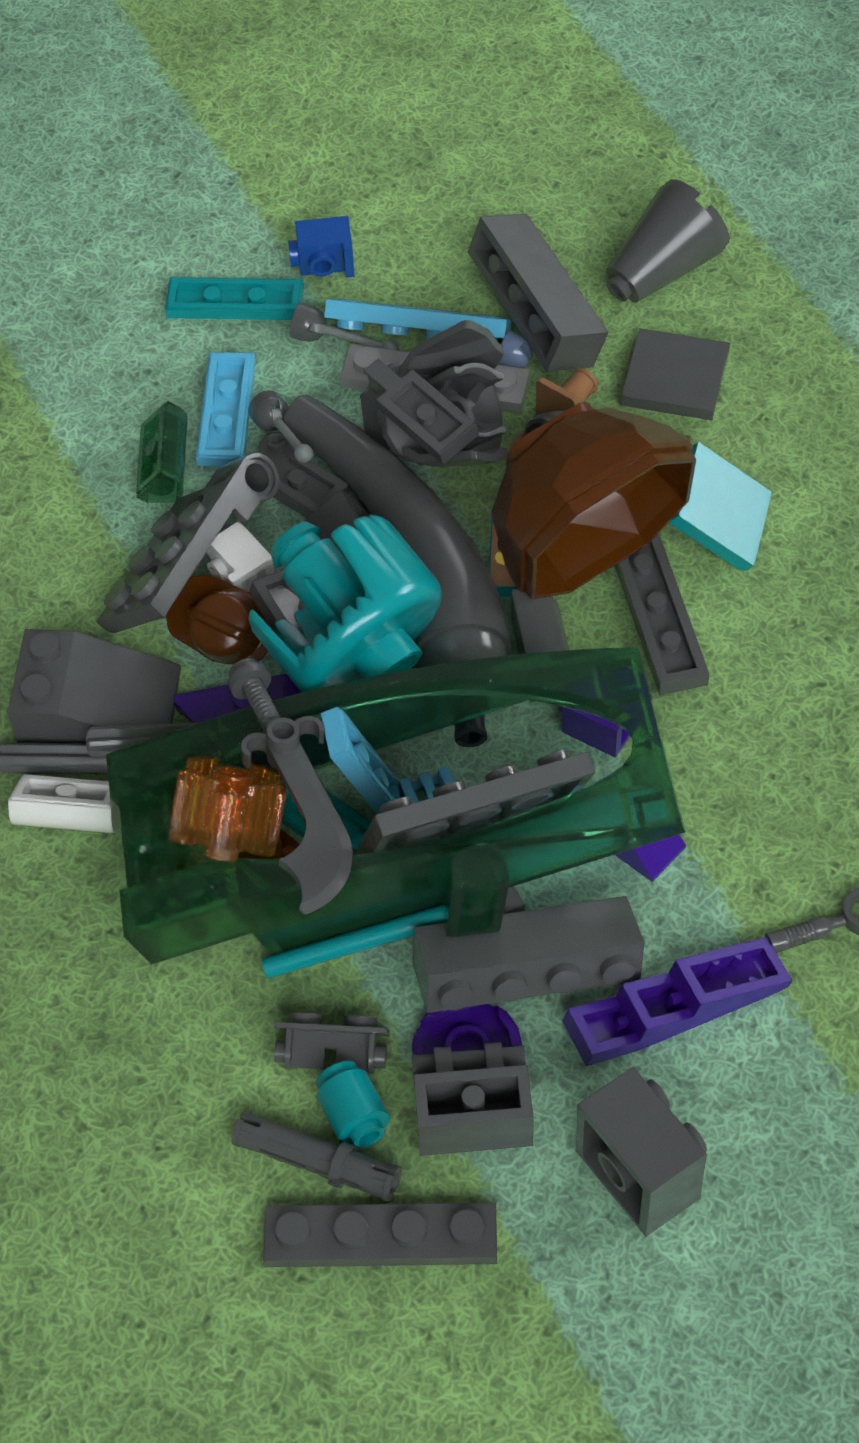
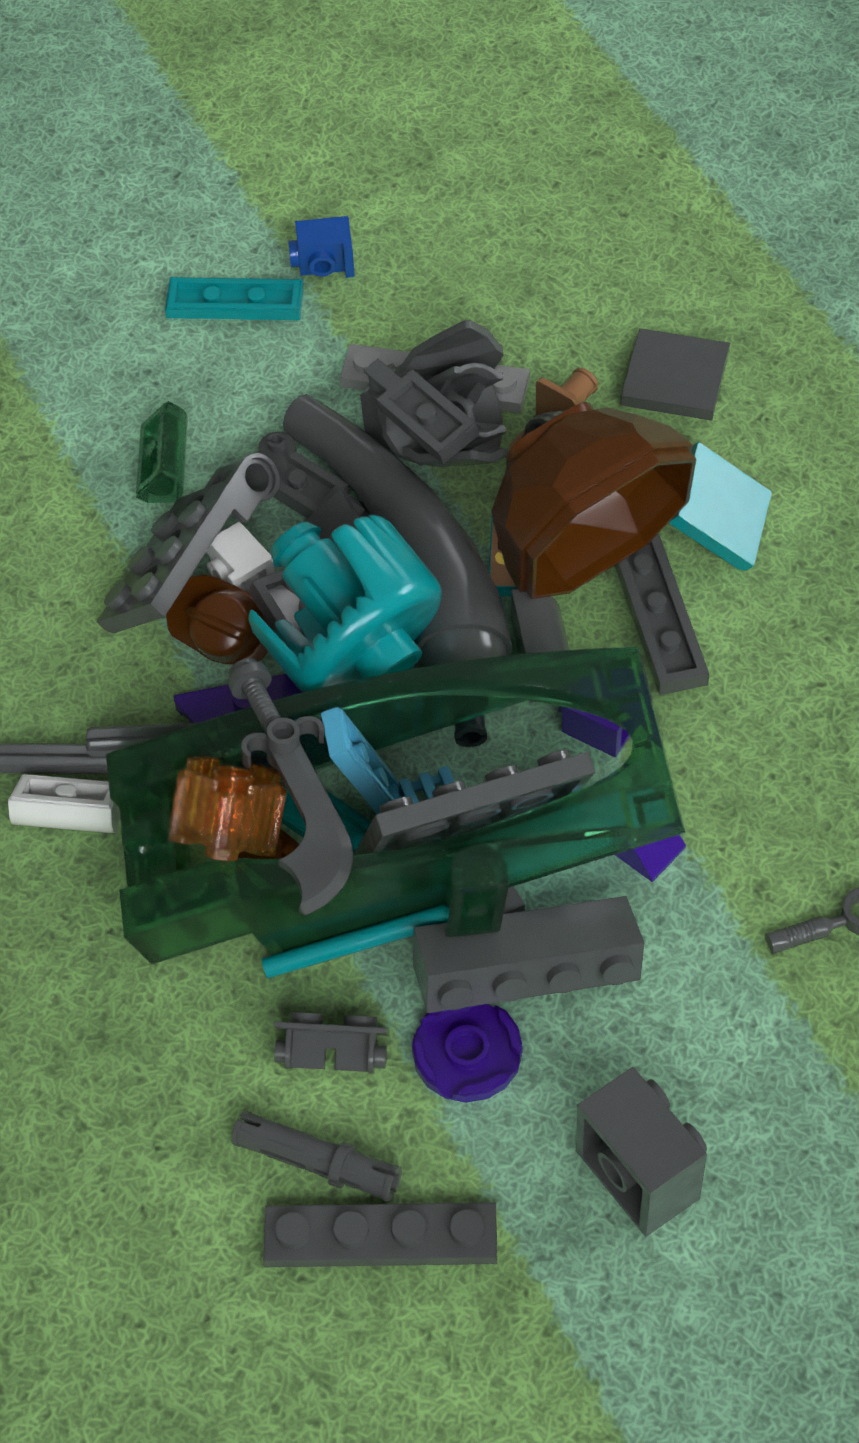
dark grey slope [7,629,181,744] -> none
medium azure tile [196,352,256,466] -> none
hinge [249,390,313,463] -> none
hinge [290,302,399,351] -> none
teal brick [316,1061,390,1149] -> none
medium azure plate [324,298,512,342] -> none
dark grey brick [412,1042,534,1156] -> none
dark grey brick [468,214,608,372] -> none
sand blue hinge [498,331,532,369] -> none
dark purple slope [562,937,793,1066] -> none
dark grey cone [606,179,730,303] -> none

